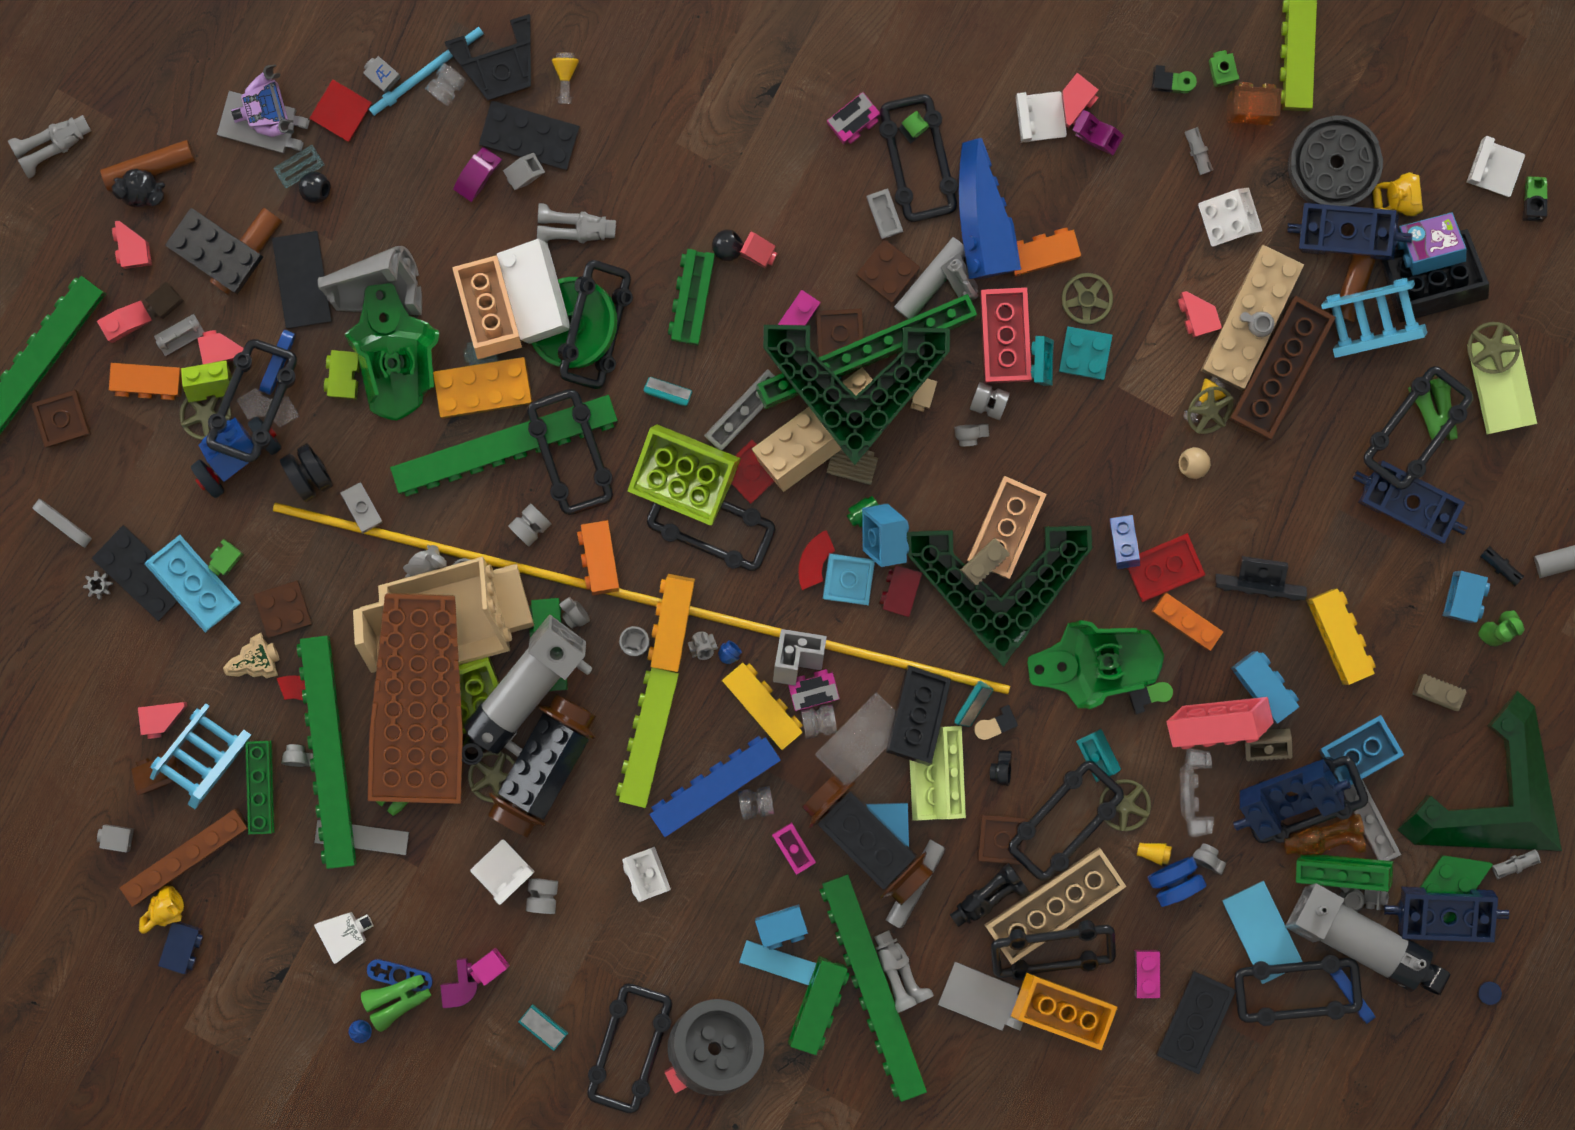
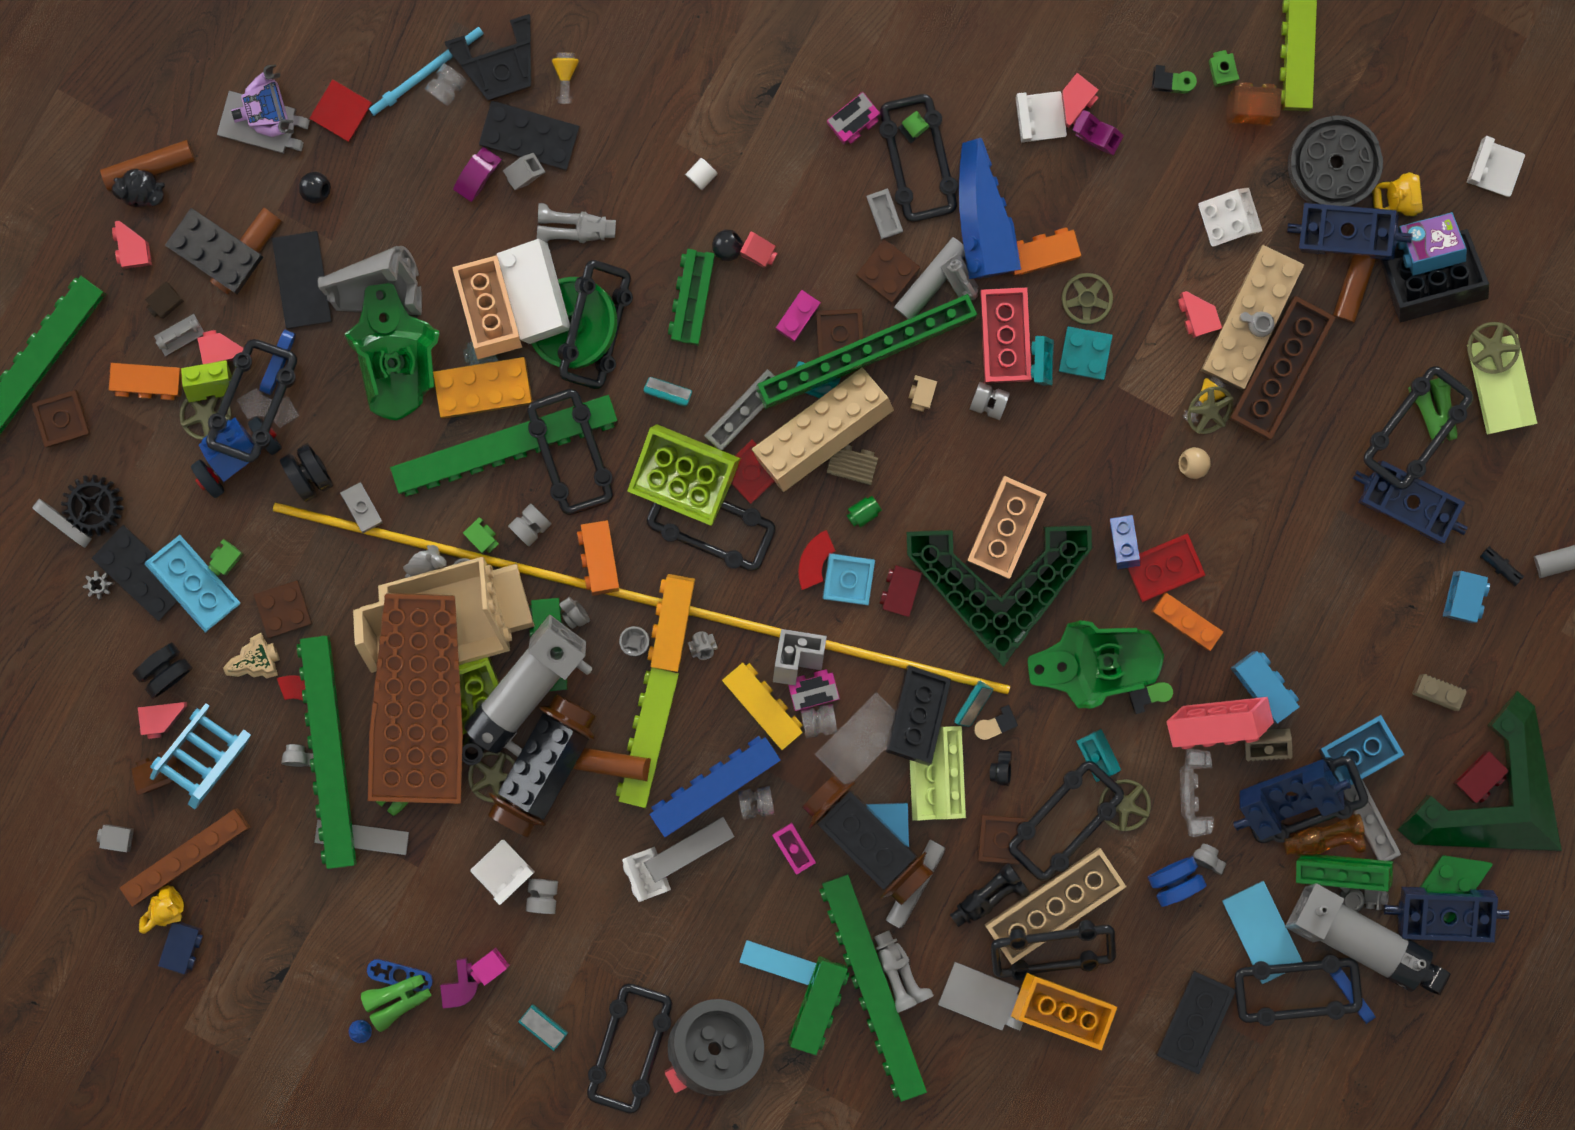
light grey piece [8,115,91,179] -> none
coral slope [97,300,152,343] -> none
green brick [245,741,275,834] -> none
clear light blue tile [273,145,325,188] -> none
white torso [314,912,373,964] -> none
lime brick [324,350,360,400] -> none
light grey brick [363,56,401,93] -> none
blue plate [718,640,742,664] -> none
dark azure brick [755,904,808,950] -> none
dark green wedge [763,325,950,466] -> none
dark azure brick [862,504,909,567] -> none
light grey piece [954,424,989,446] -> none
dark tan brick [960,538,1009,585] -> none
dark pink brick [1134,950,1160,998] -> none
yellow cone [1137,843,1172,866] -> none
light grey pin [1184,127,1214,175] -> none
black bracket [1215,556,1307,601] -> none
yellow brick [1306,589,1376,685] -> none
medium azure fence [1321,278,1427,358] -> none
dark blue tile [1477,981,1502,1005] -> none
bright green piece [1478,610,1525,646] -> none
light grey pin [1492,849,1541,879] -> none
leg [1522,176,1547,222] -> none
none -> black gear [61,475,124,537]
none -> black wheel [132,642,193,699]
none -> bright green brick [463,517,499,554]
none -> dark orange brick [573,748,651,781]
none -> light grey tile [644,817,734,883]
none -> white brick [685,158,718,190]
none -> dark red brick [1453,751,1509,803]

